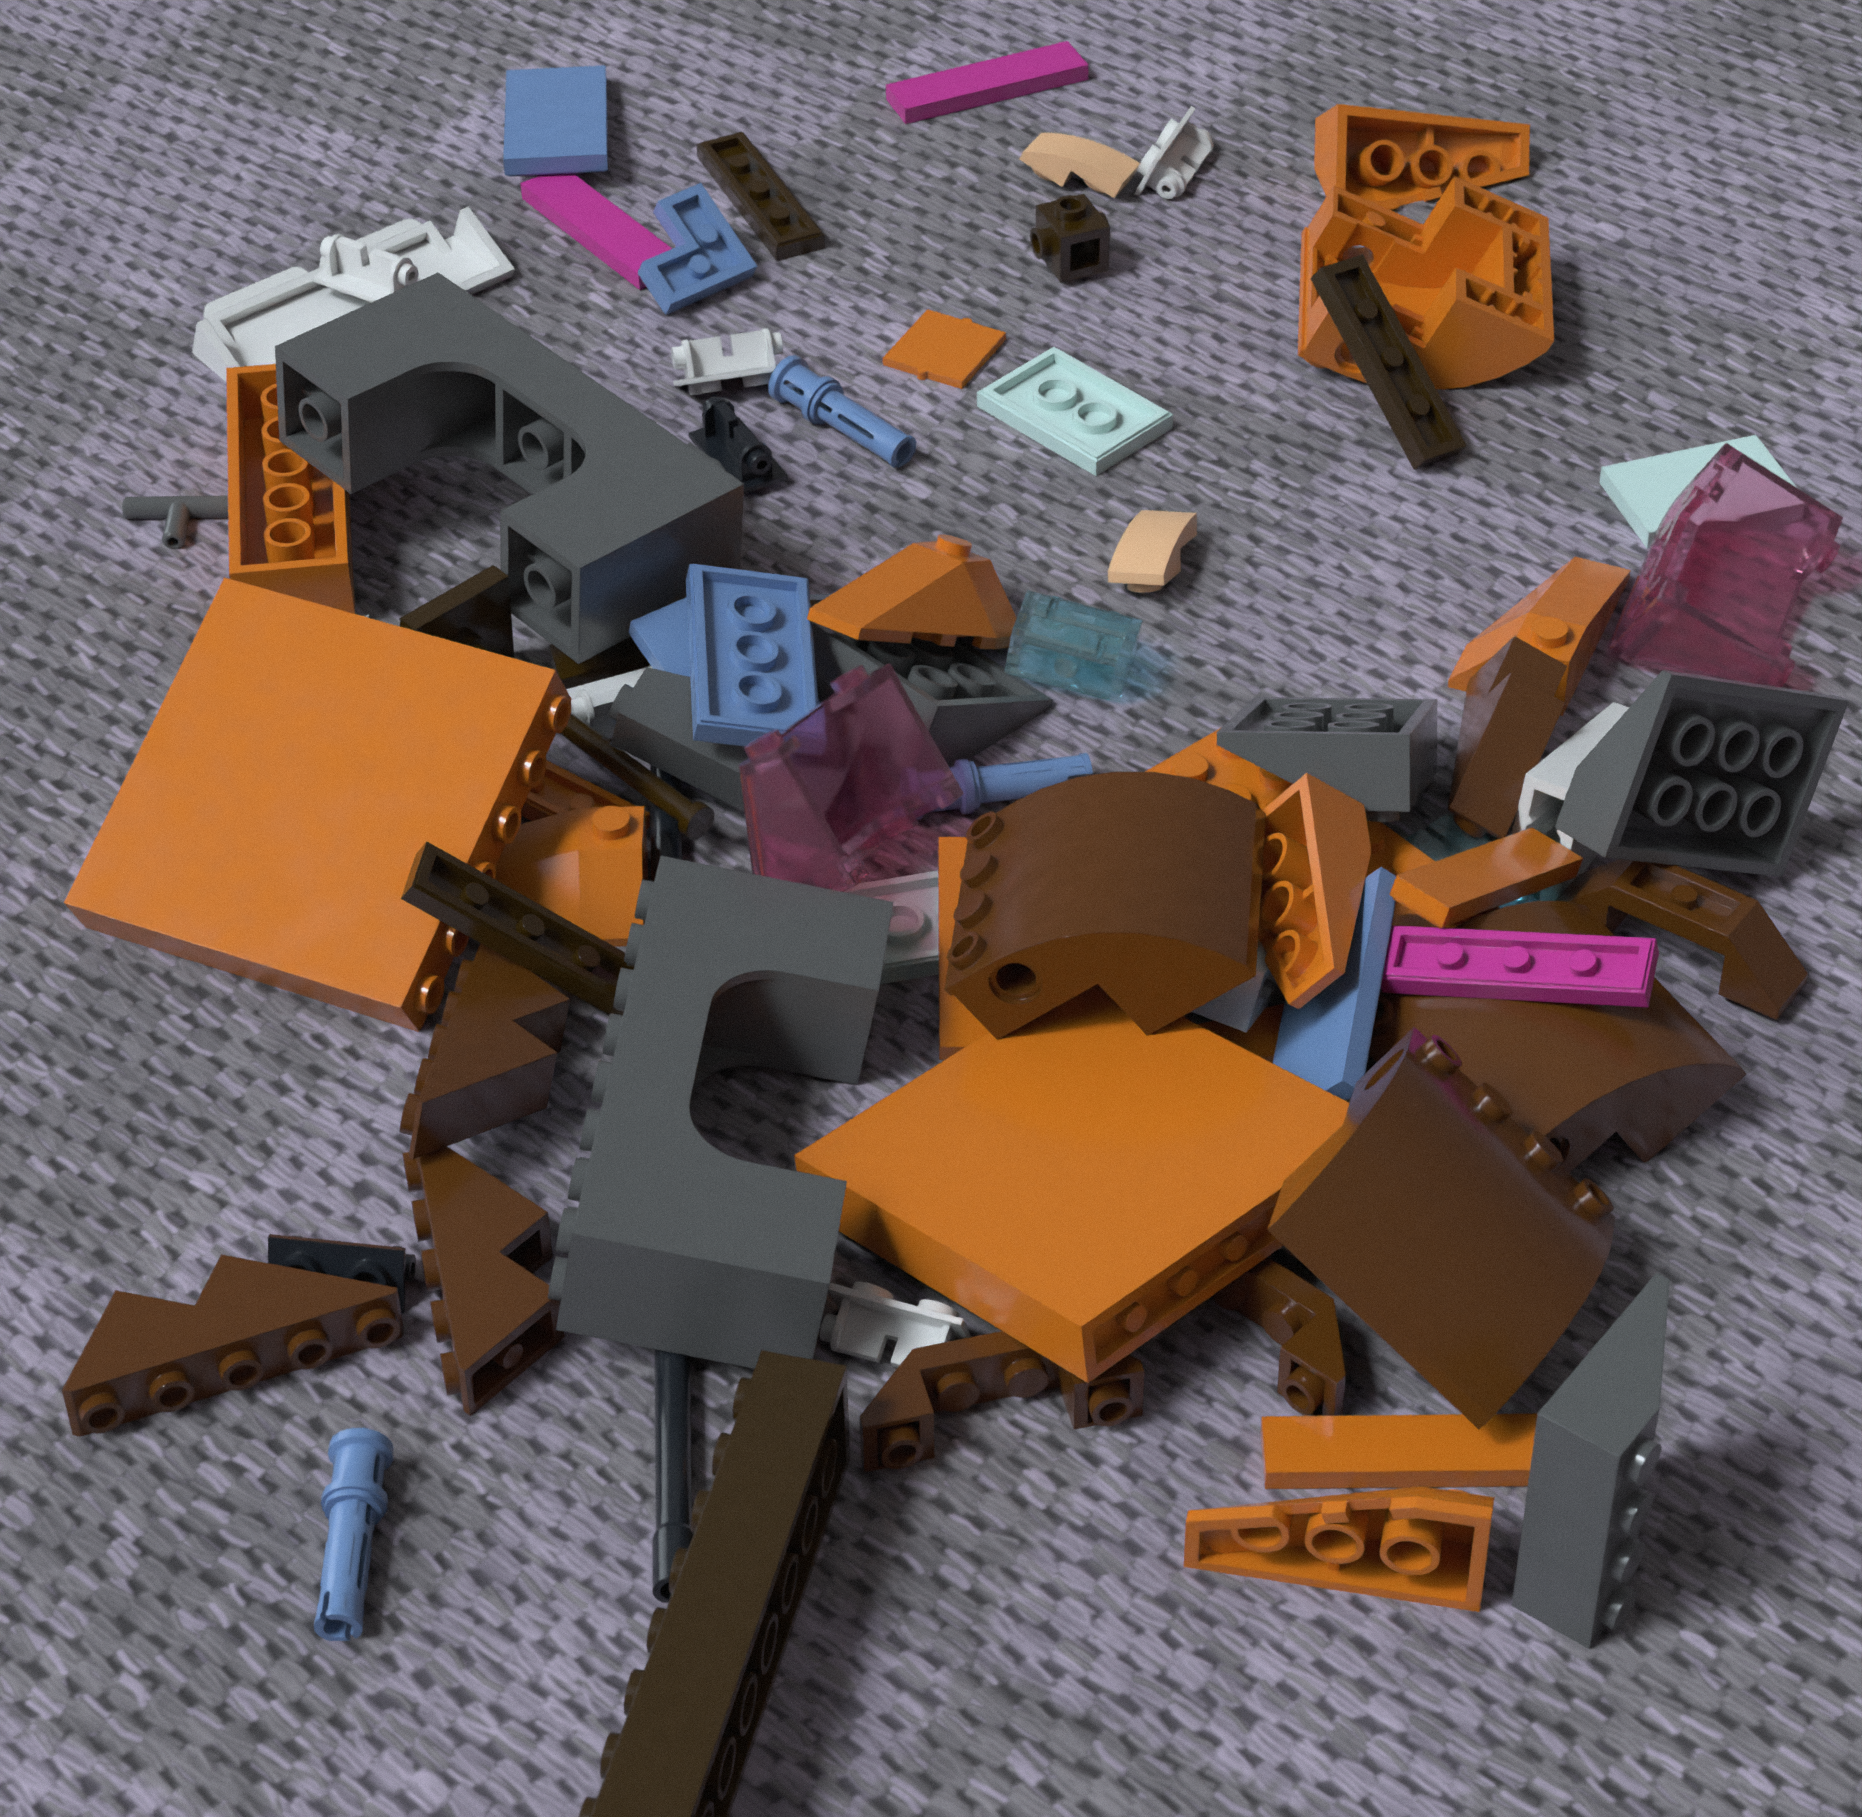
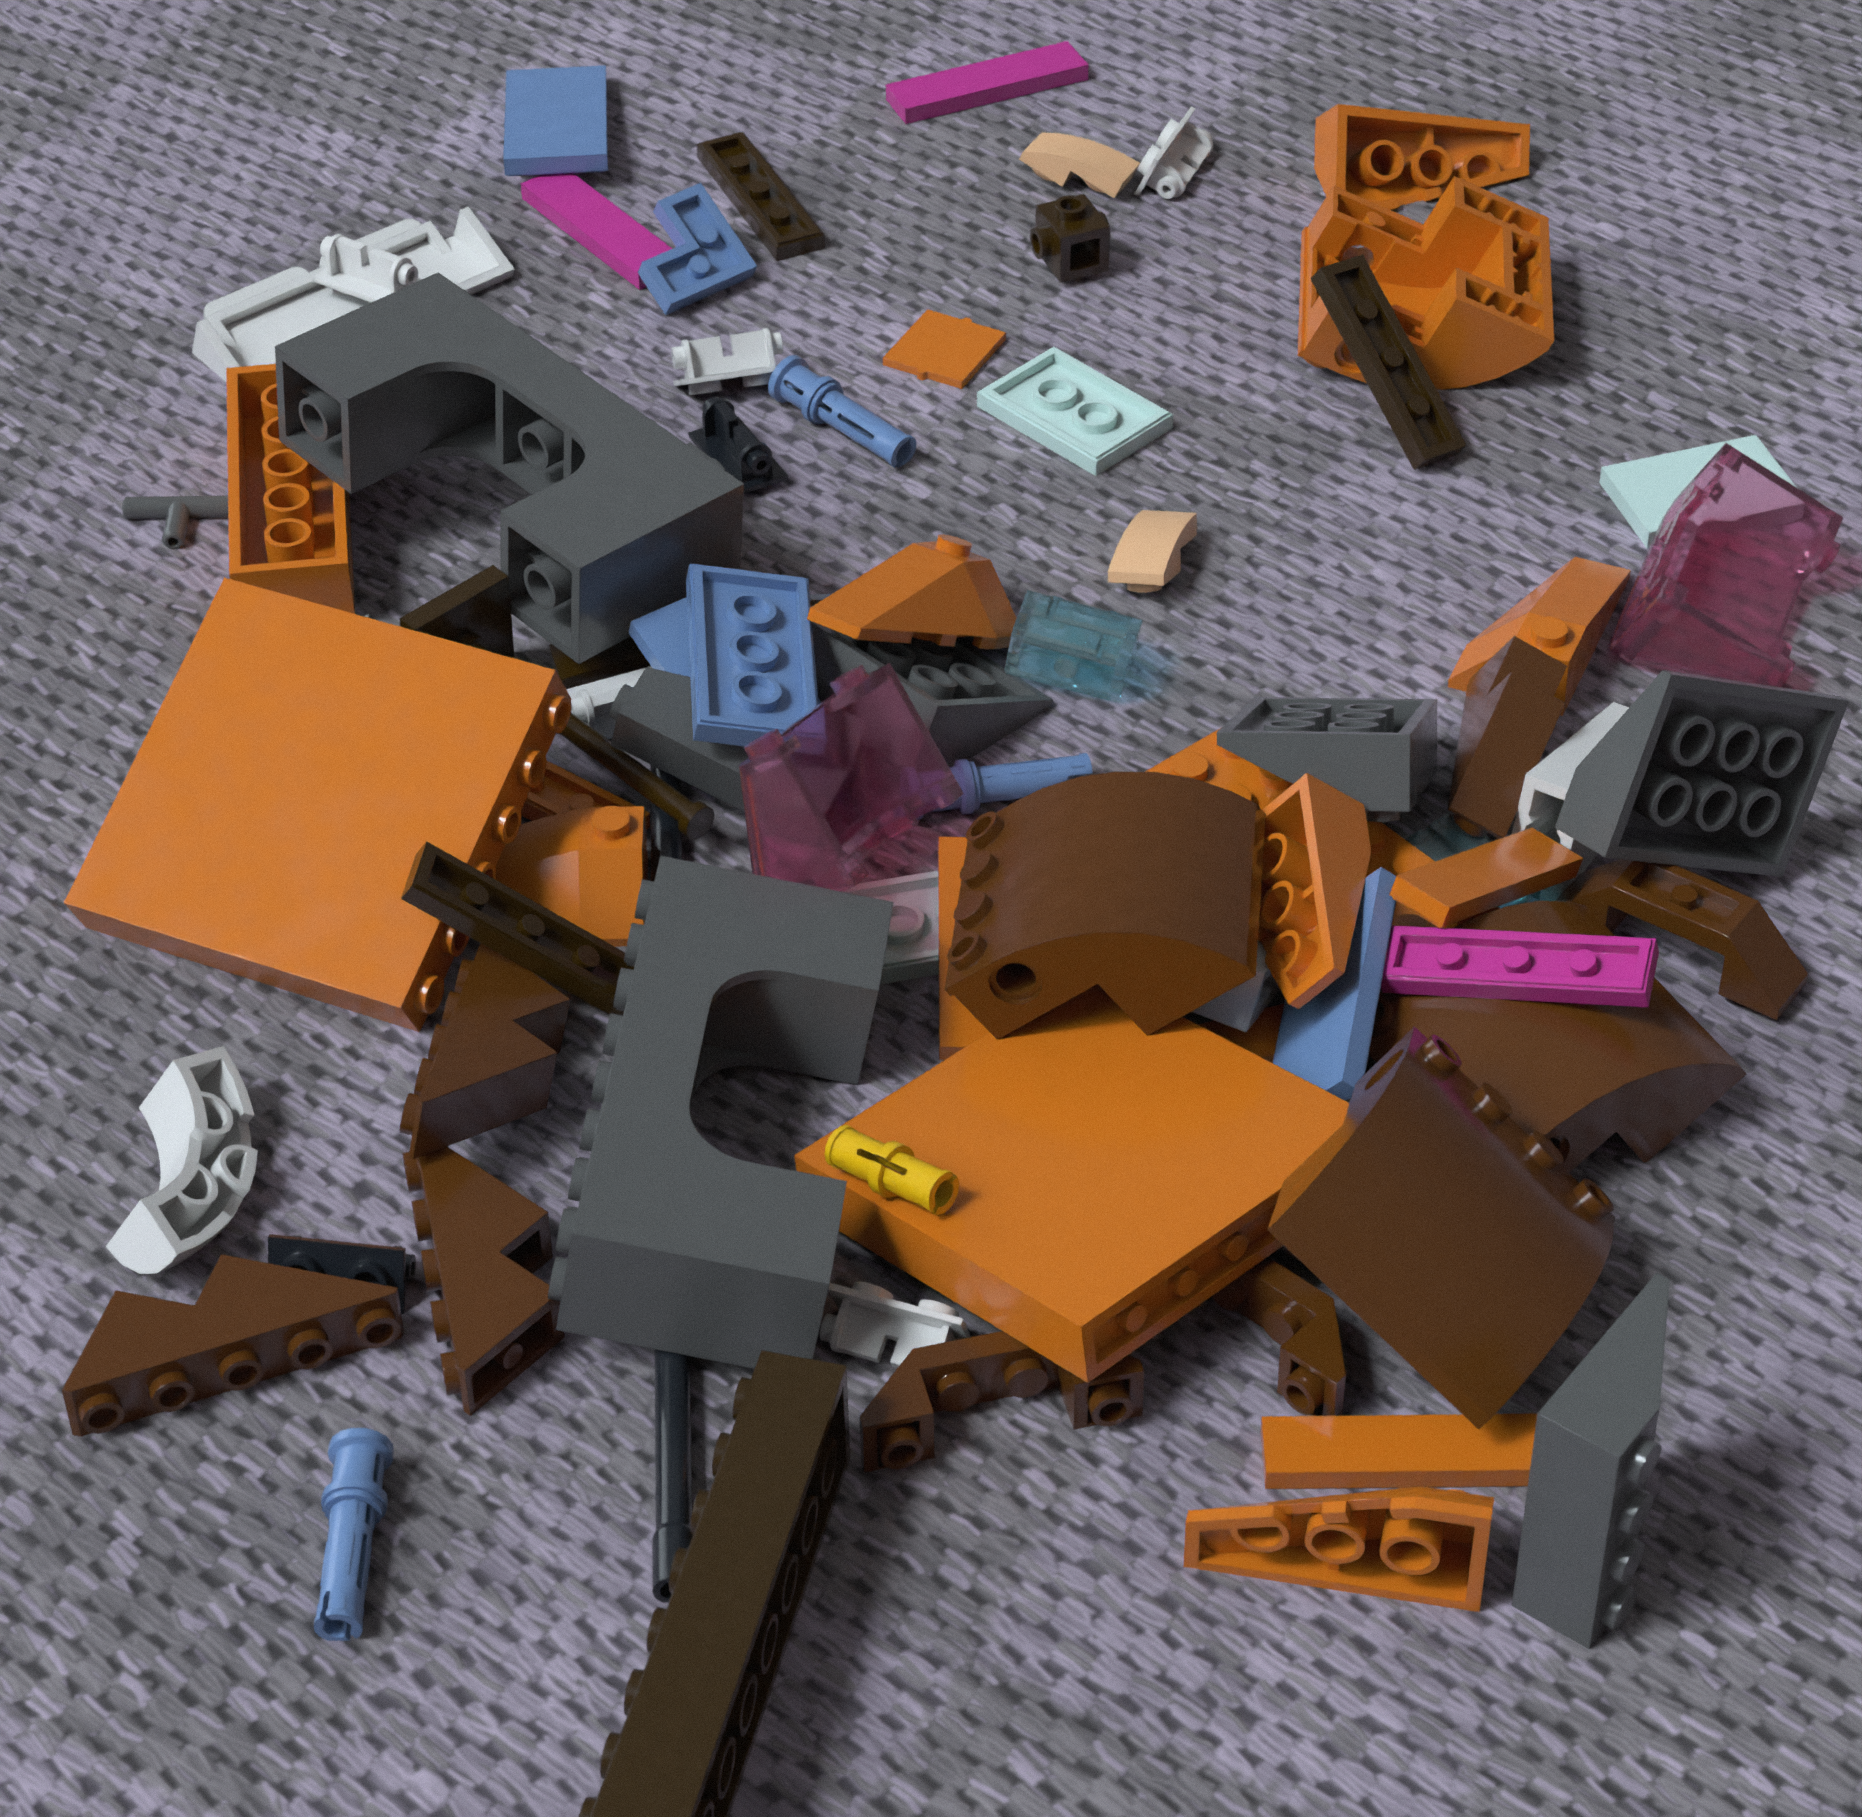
none -> white brick [106,1046,258,1274]
none -> yellow pin [824,1125,959,1215]

